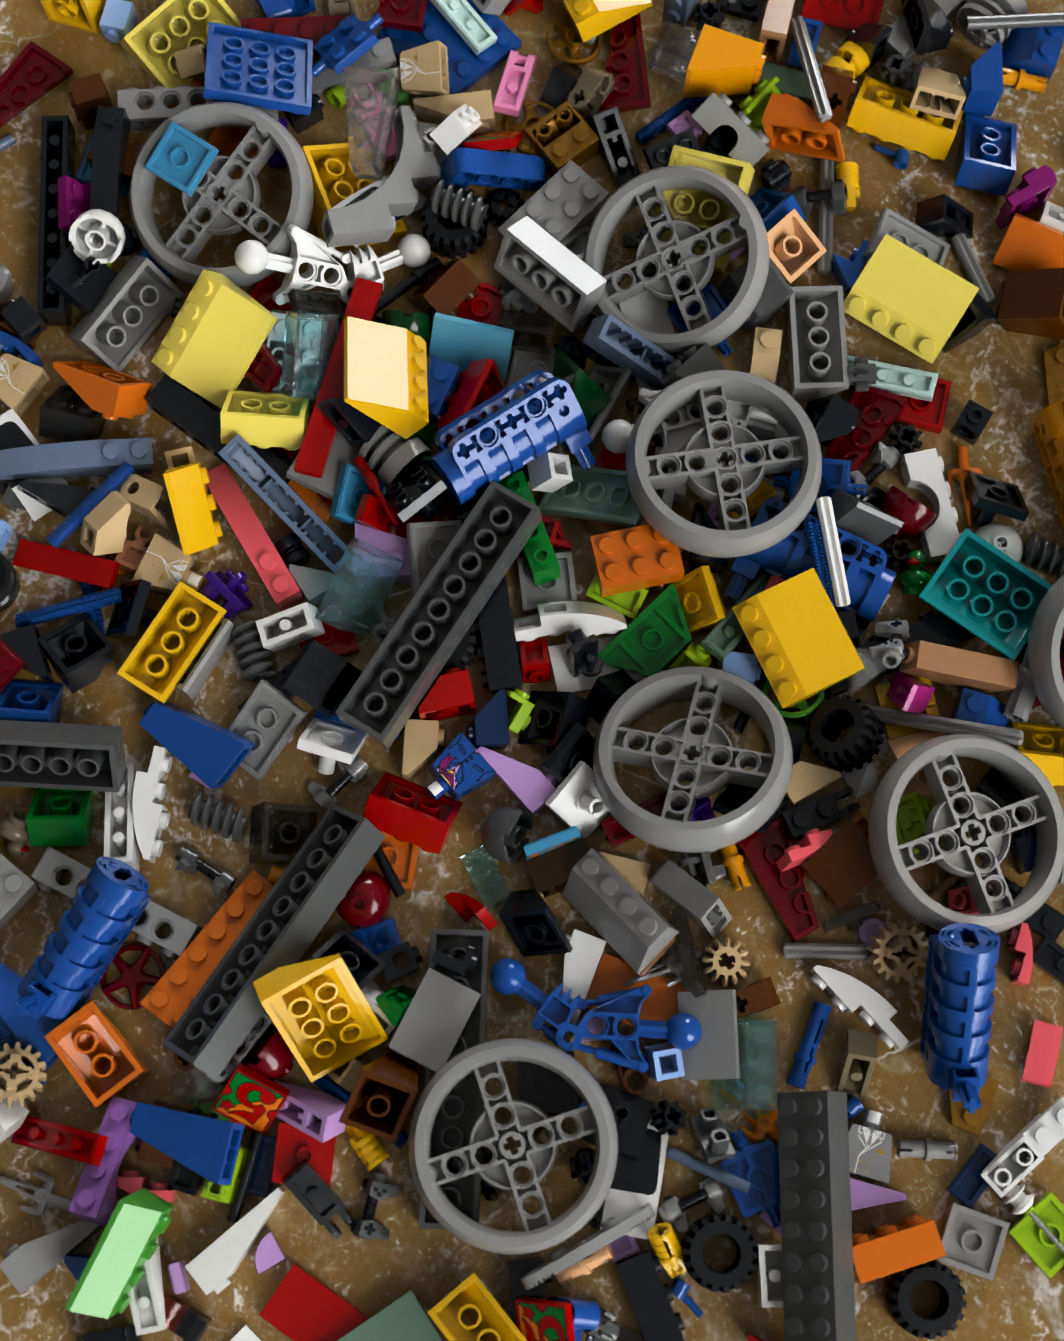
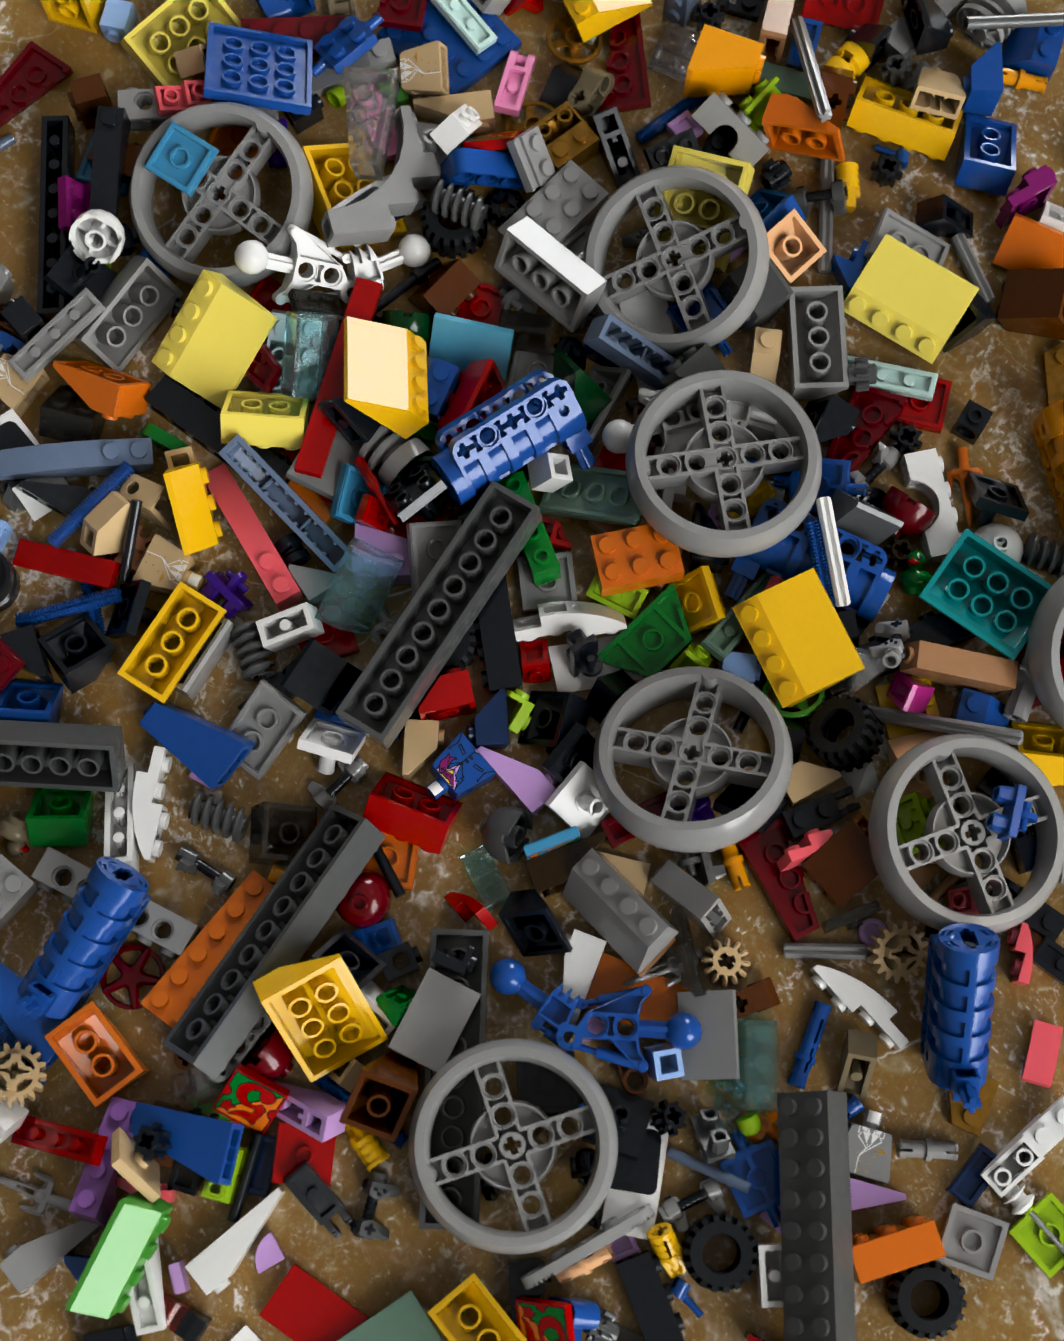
none -> light grey tile [7,287,106,383]
none -> tan plate [111,1127,161,1203]
none -> black bar [118,499,143,582]
none -> black gear [133,1123,172,1161]
none -> green beam [139,422,188,451]
none -> coral slope [153,80,214,115]
none -> light grey plate [507,126,556,193]
none -> lime hinge [735,1112,761,1137]
none -> black gear [870,154,903,188]
none -> blue hips [985,784,1038,841]

